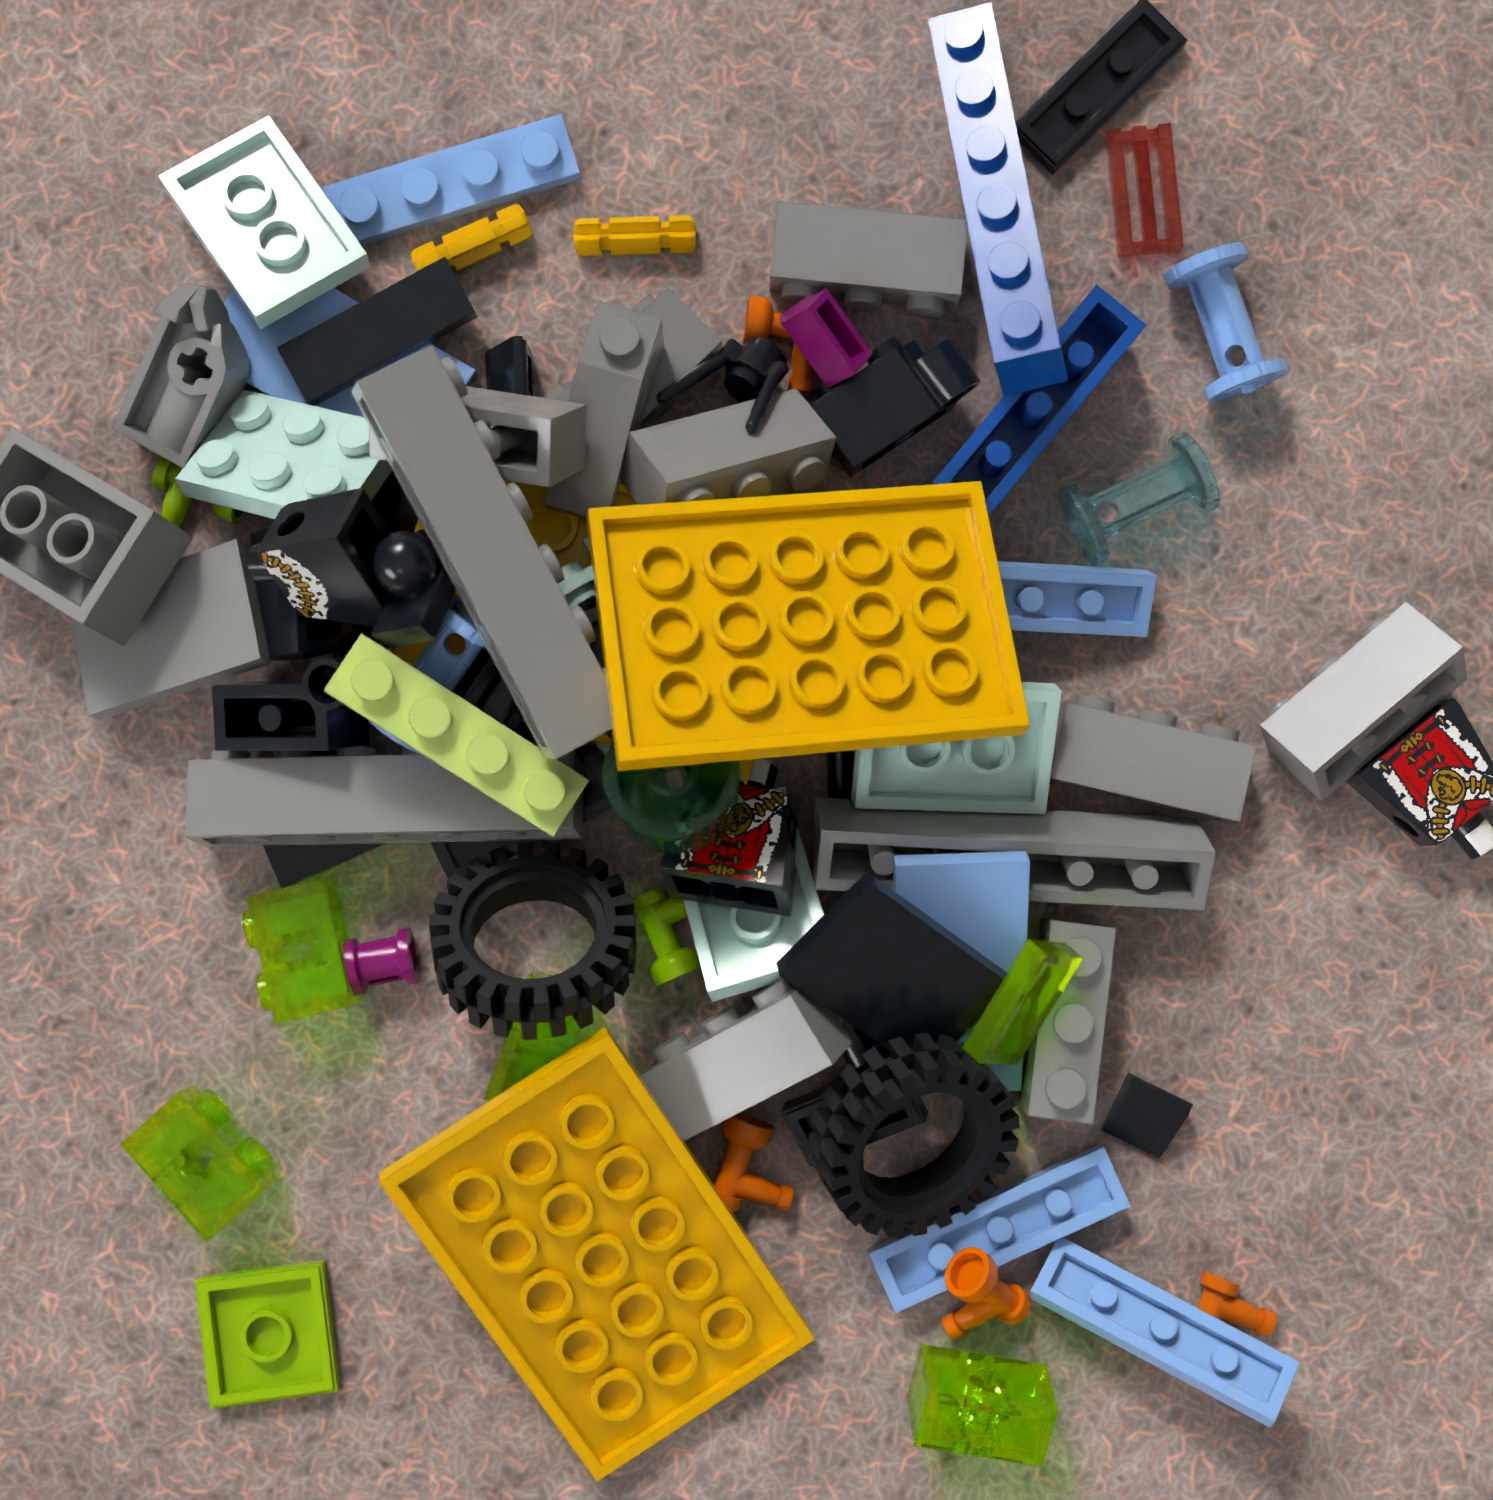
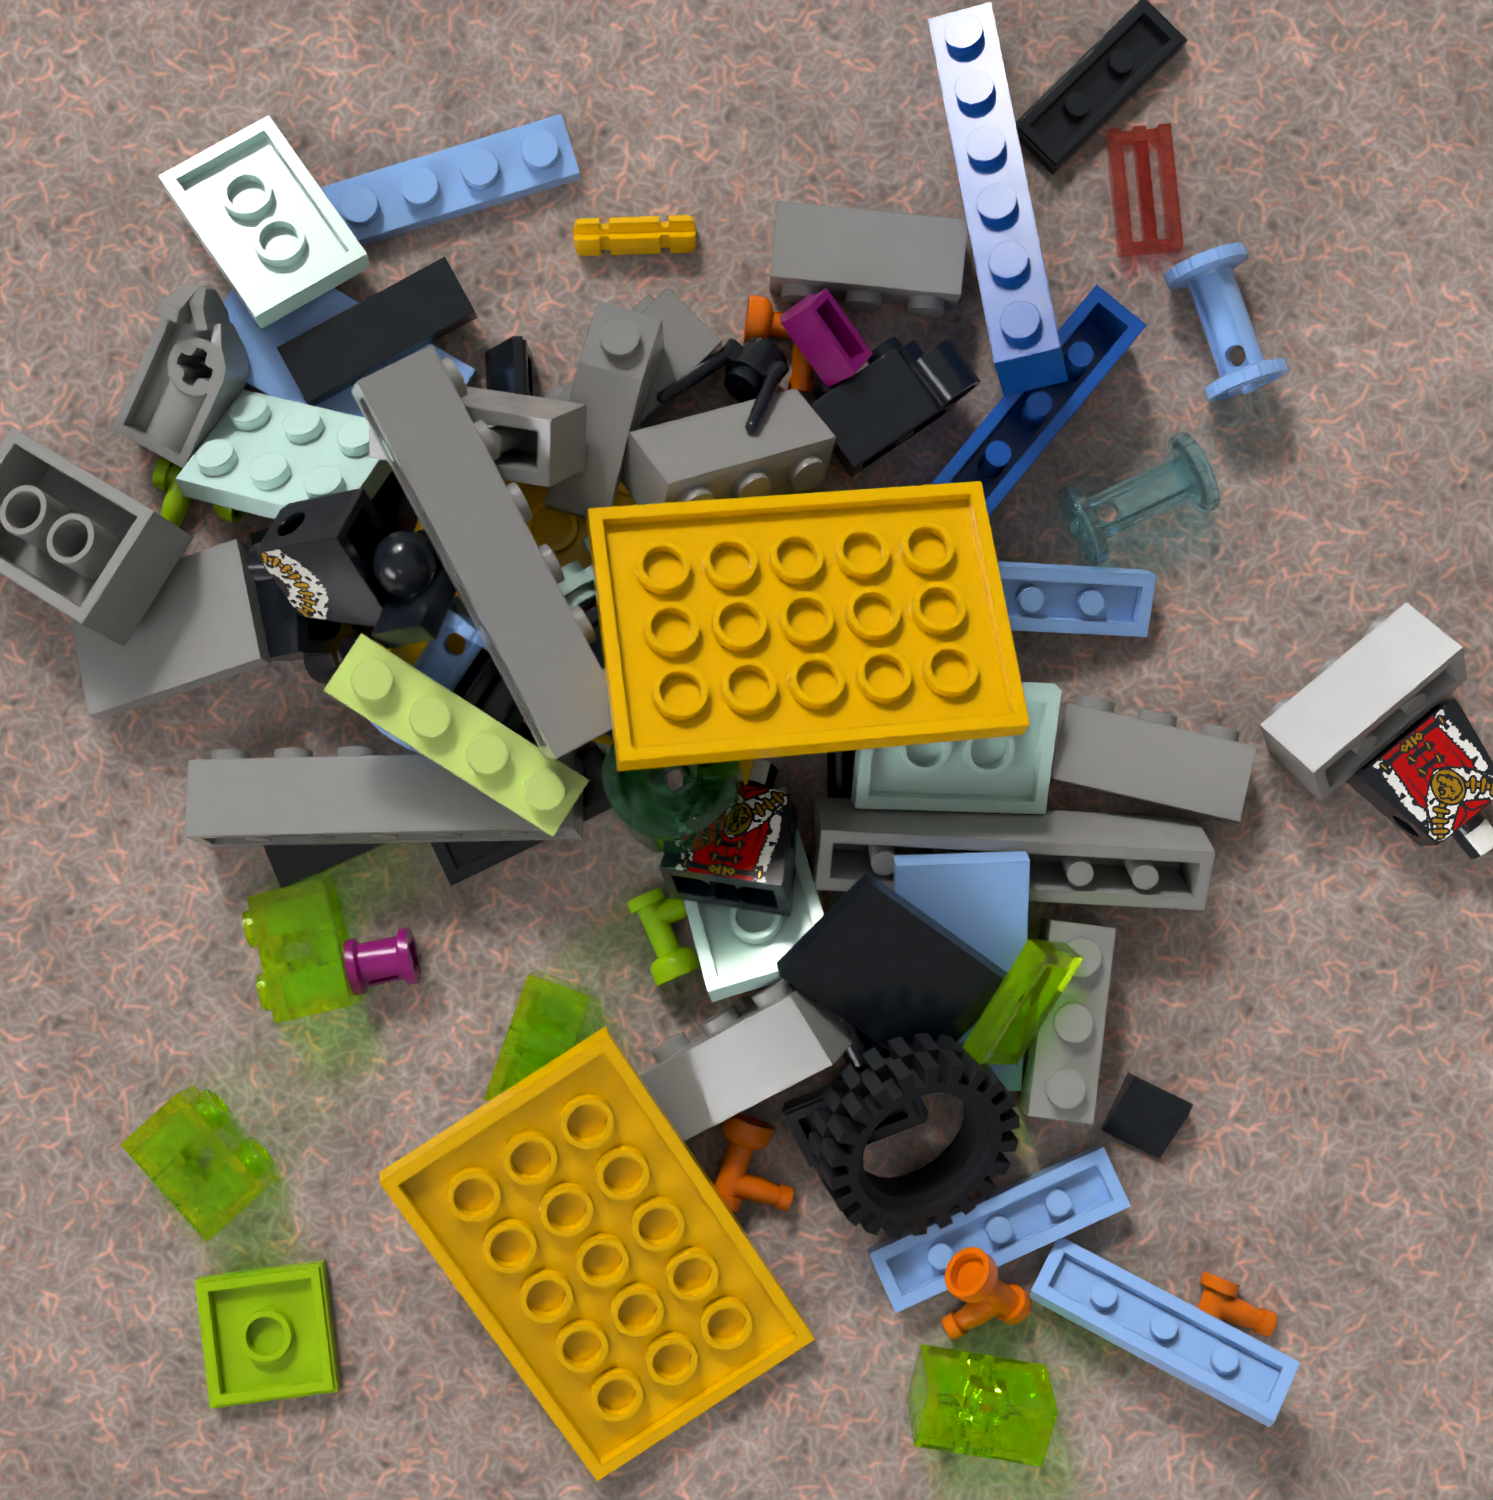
black hinge [212,656,369,751] -> none
yellow axle [411,204,533,272] -> none
black tyre [429,842,637,1040] -> none

